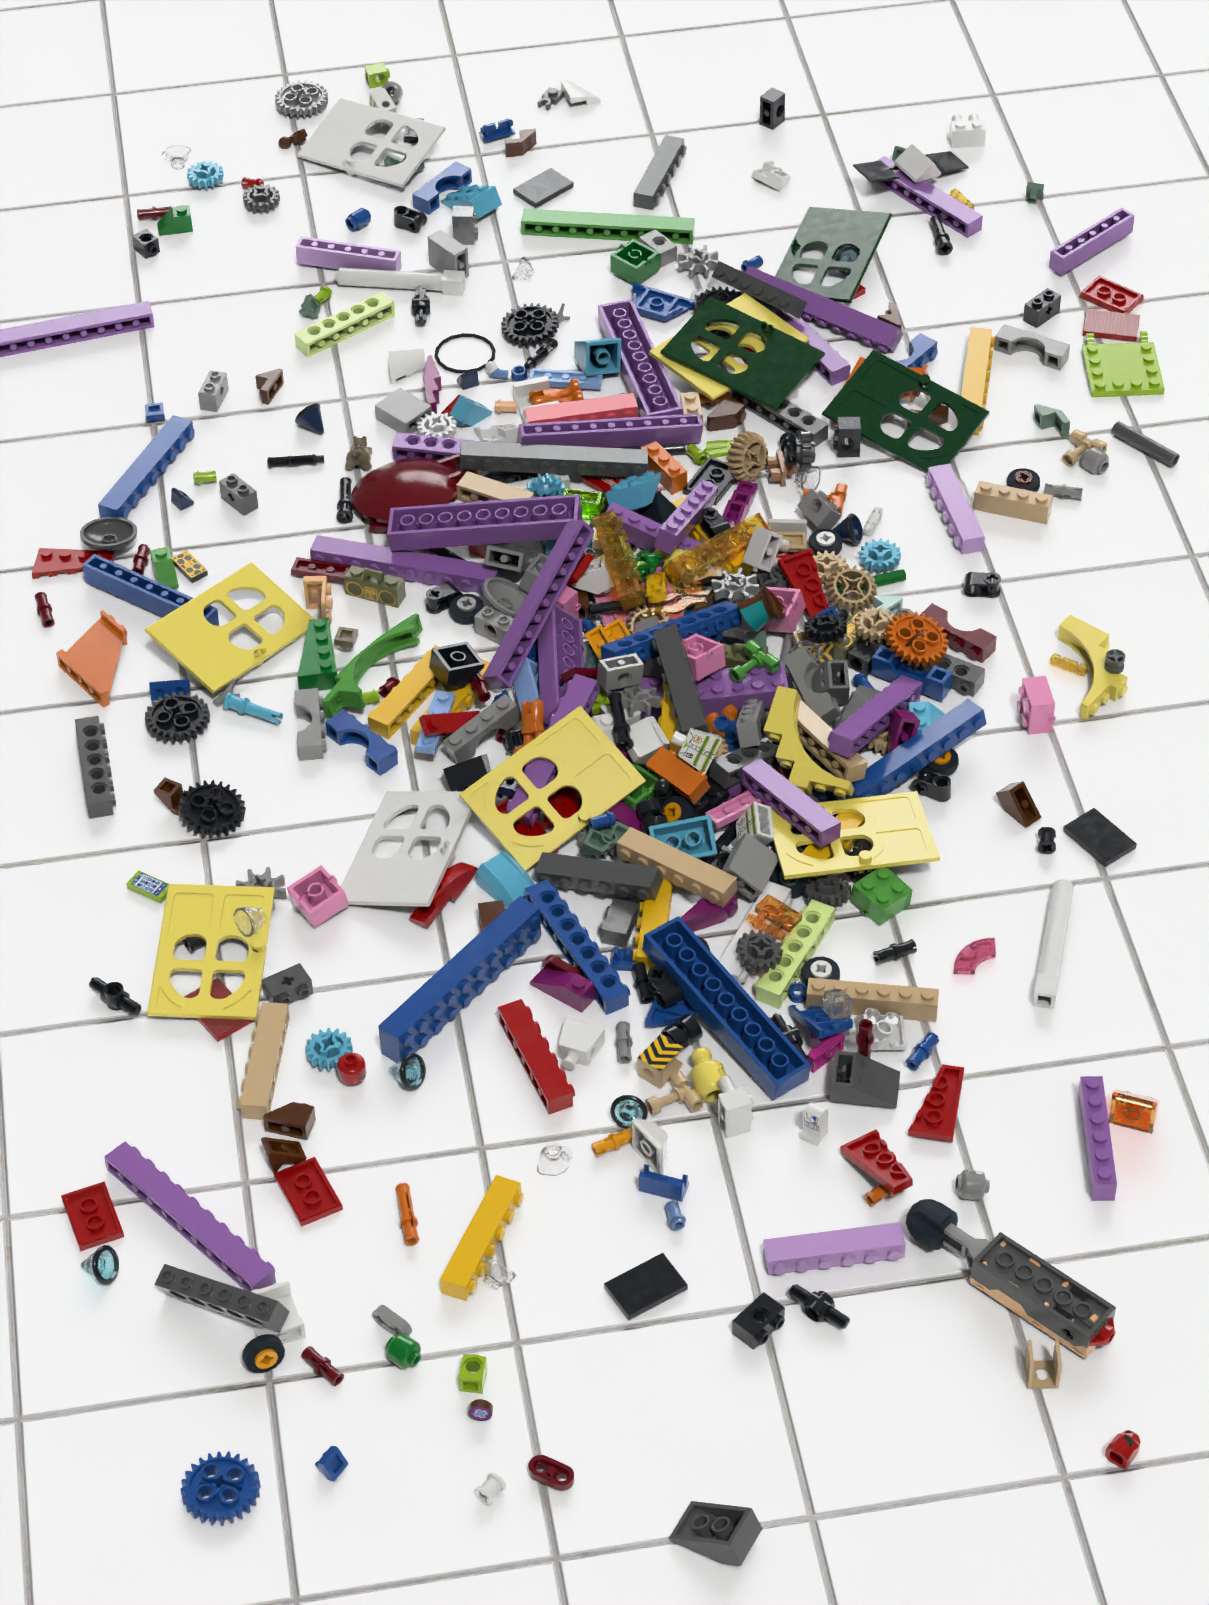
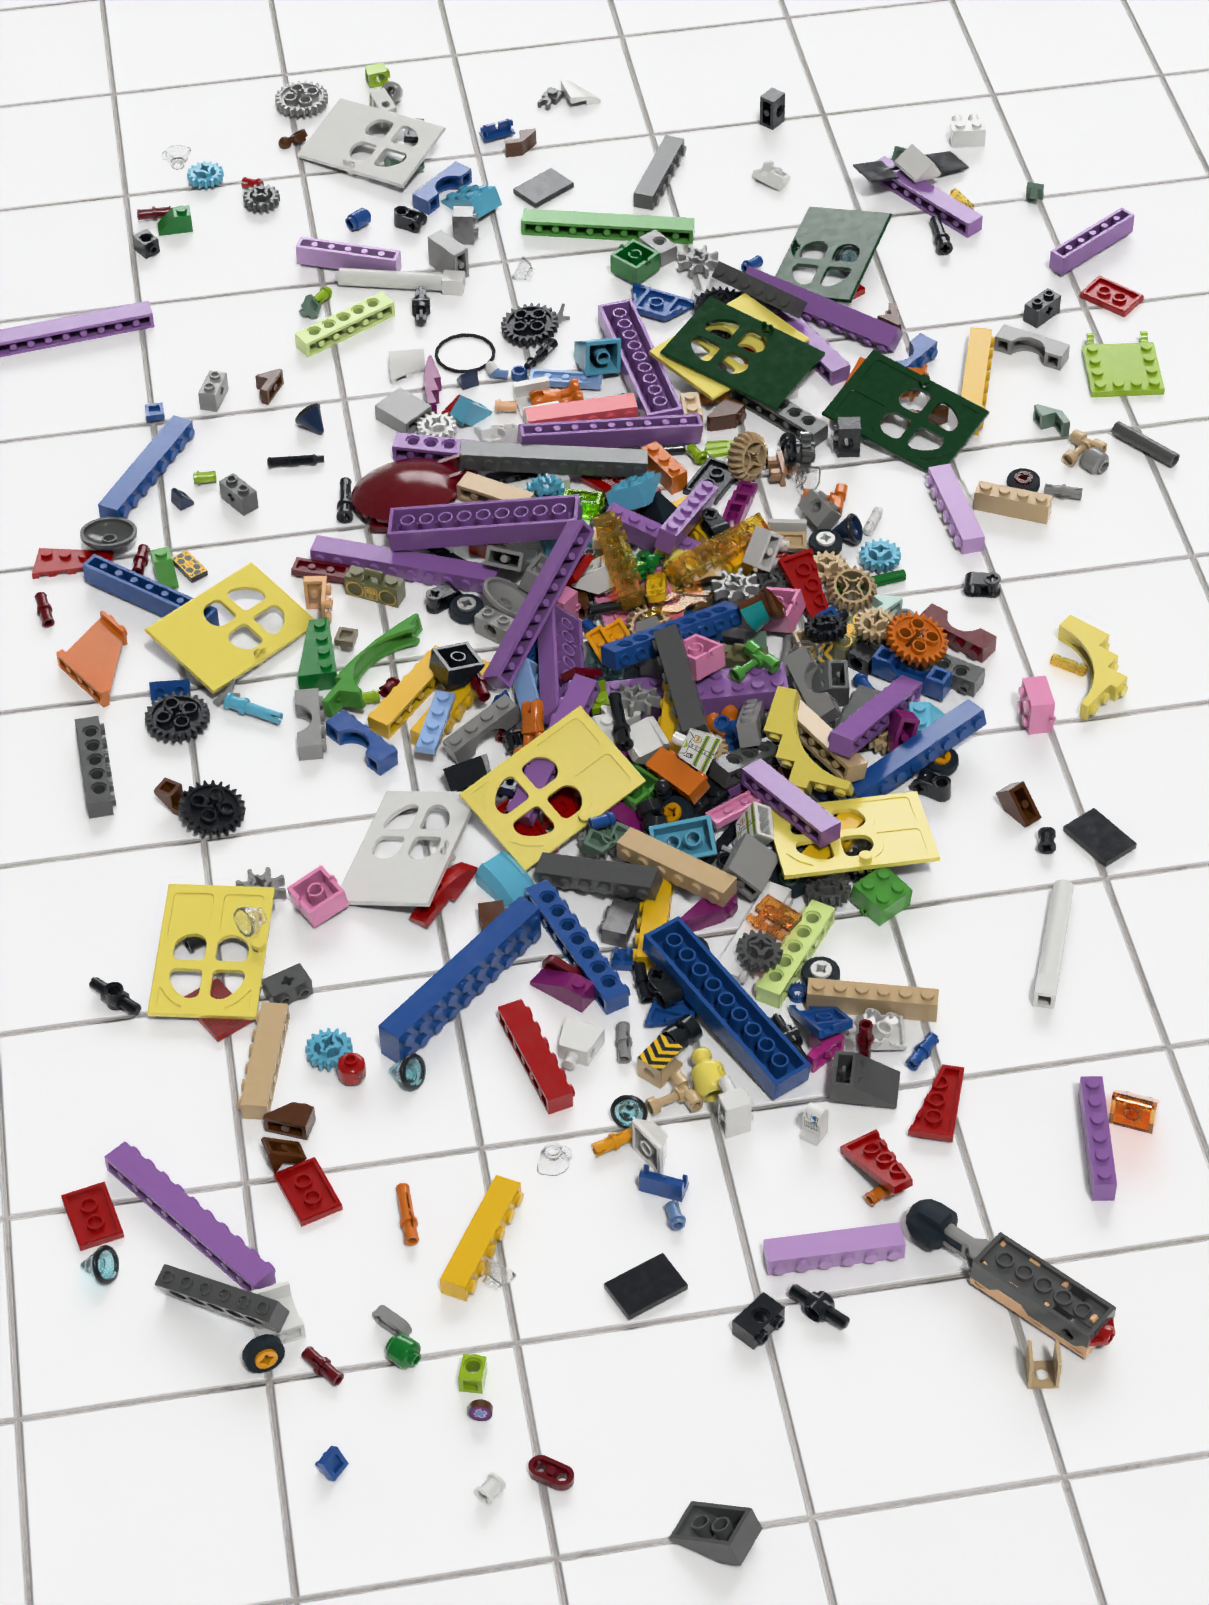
tile [126,870,169,903] -> none
blue gear [180,1451,261,1526] -> none
dark tan animal [345,436,372,470] -> none
red plate [418,711,480,736] -> none
light grey brick [597,653,644,691] -> none
clear brick [822,989,851,1020] -> none
black pin [873,939,917,965] -> none
clear pink tile [953,938,996,975] -> none
light grey head [955,1169,990,1200] -> none
tile [1083,309,1140,342] -> none
dark grey wheel [1104,649,1126,674] -> none
red rock [1105,1430,1141,1469] -> none

